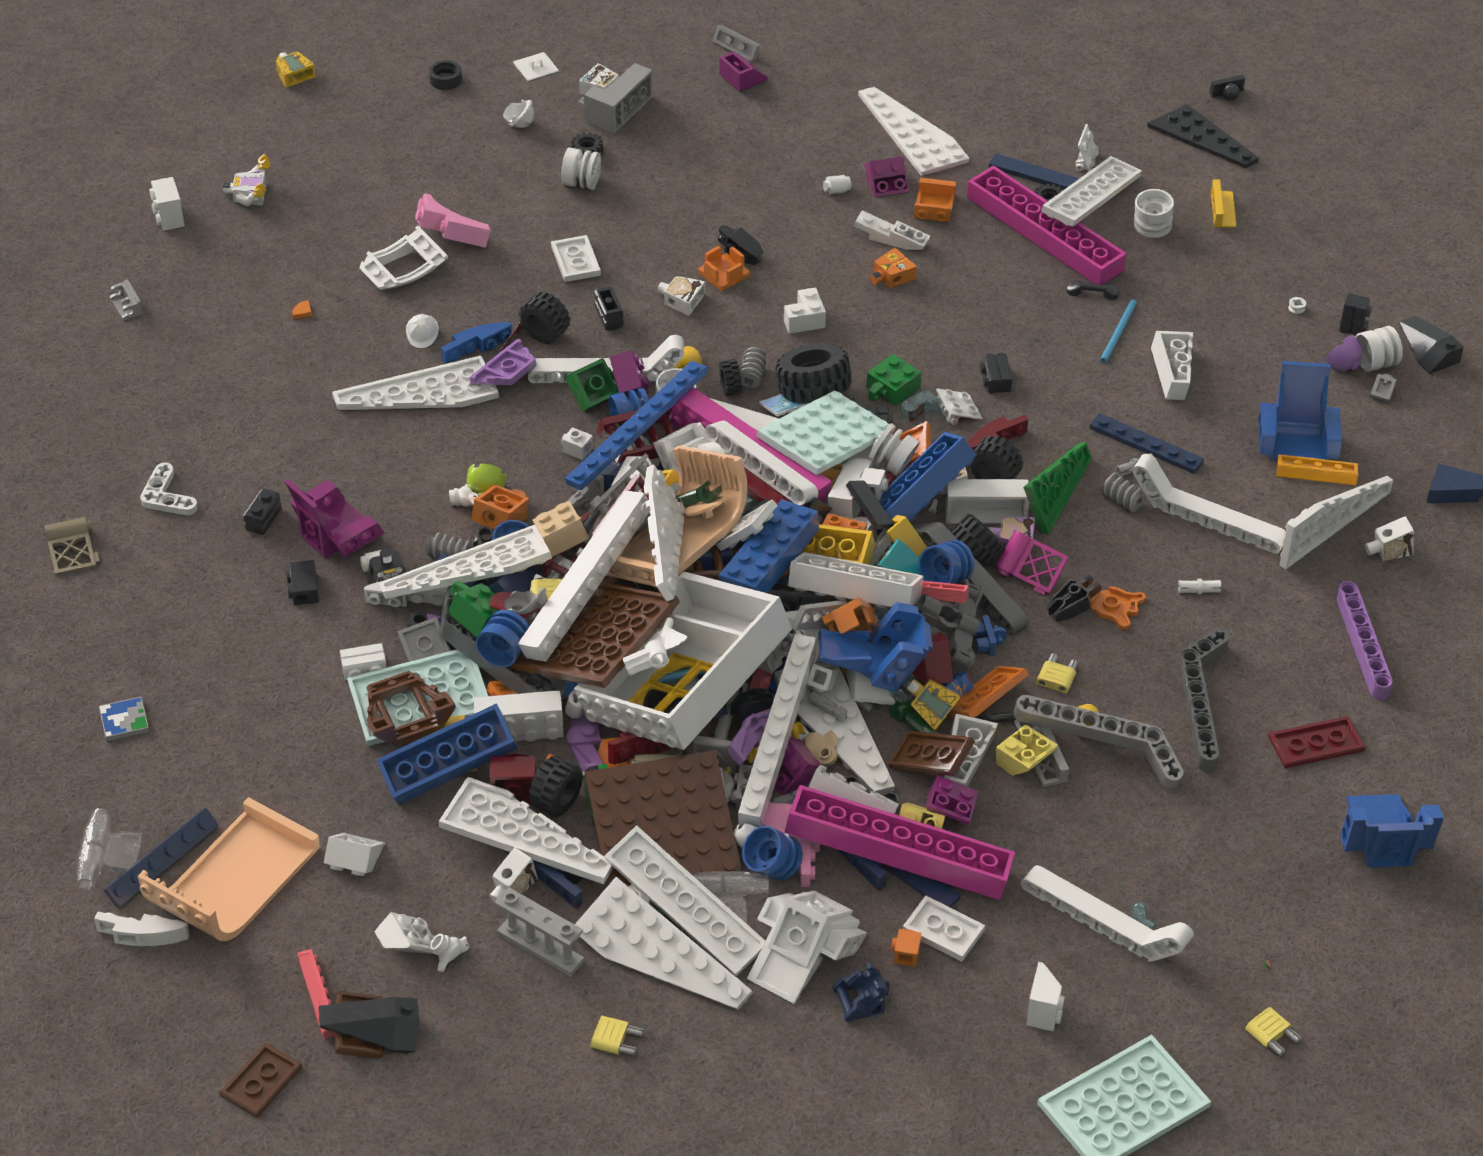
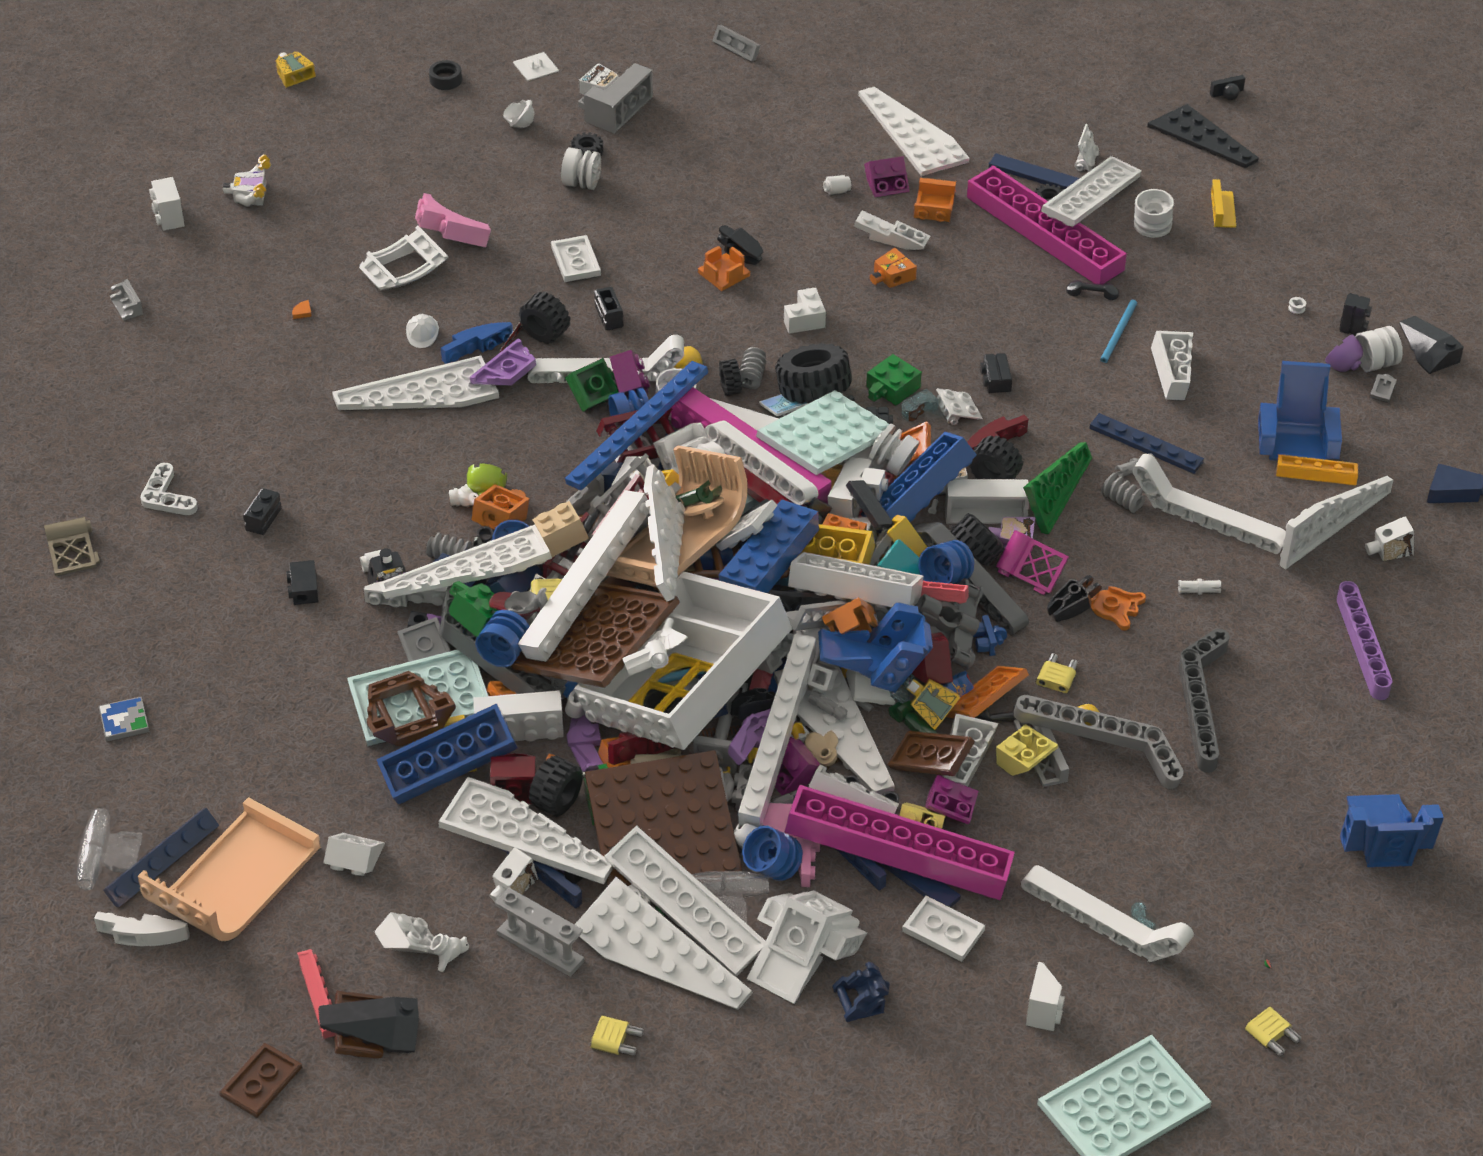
magenta piece [284,479,385,559] -> none
white brick [340,643,386,680] -> none
white brick [561,427,593,460] -> none
white torso [658,276,705,316] -> none
magenta slope [719,51,768,91] -> none
orange brick [891,929,922,967] -> none
dark red tile [1268,716,1366,768] -> none

